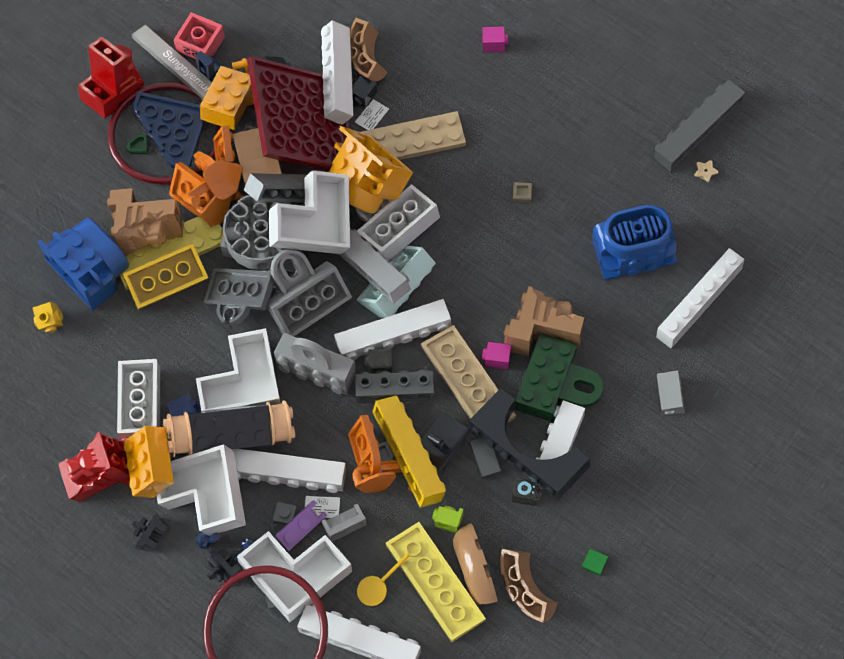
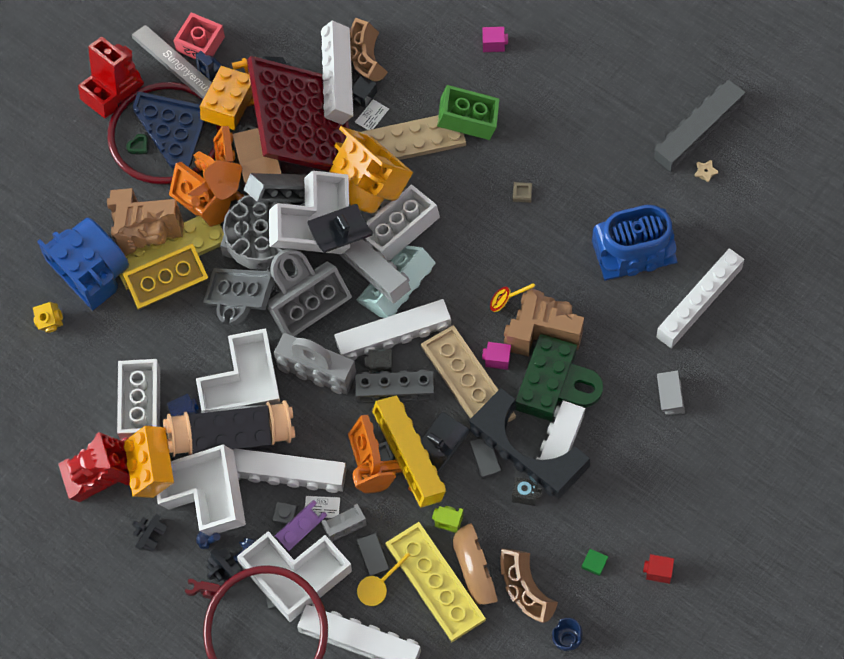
none -> dark red plate [185,579,221,599]
none -> black shield [307,204,373,253]
none -> dark grey tile [357,533,389,576]
none -> bright green brick [437,85,499,140]
none -> yellow piece [490,284,535,312]
none -> dark blue hair [552,618,583,651]
none -> red brick [643,554,674,584]

